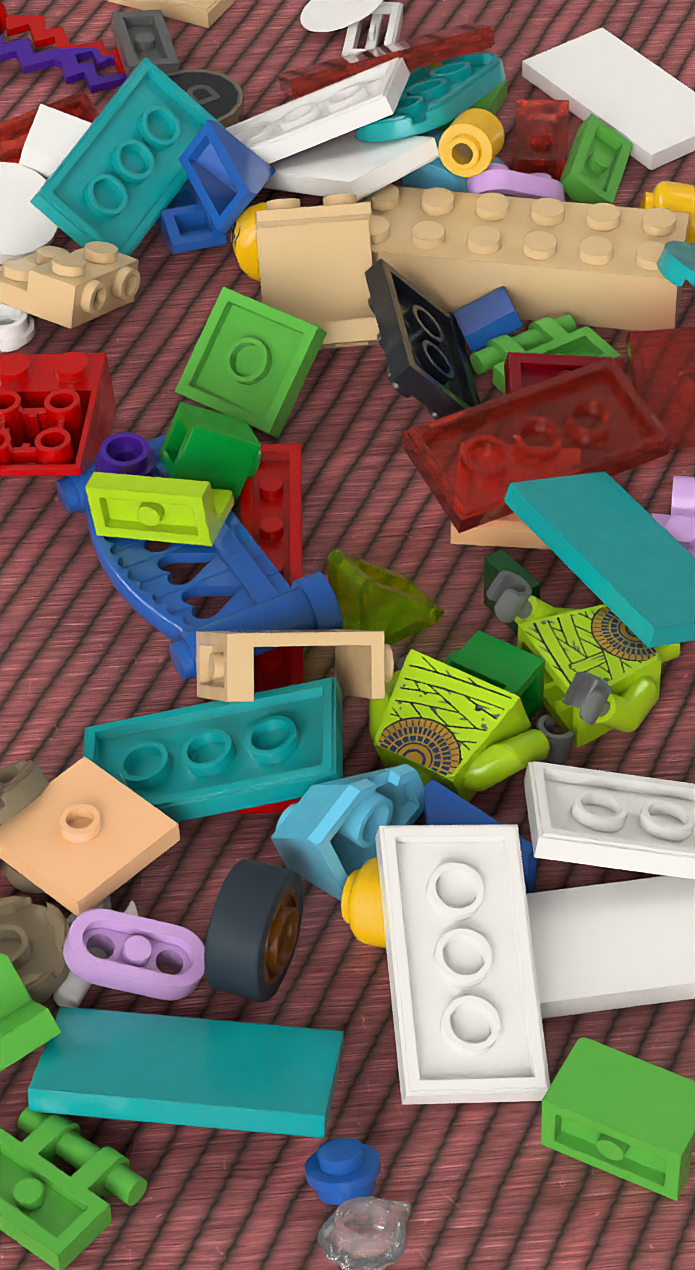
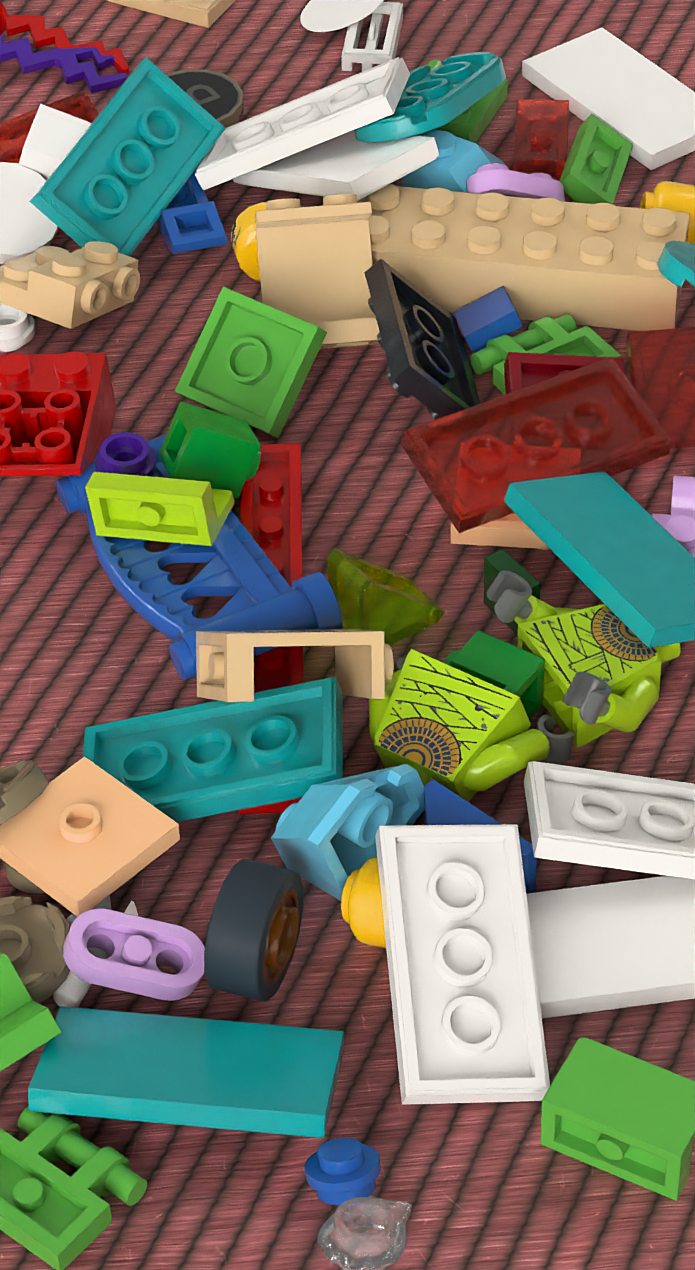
dark grey plate [111,10,179,78] -> none
blue slope [178,119,276,234] -> none
clear red tile [277,22,495,99] -> none
yellow brick [438,108,504,177] -> none

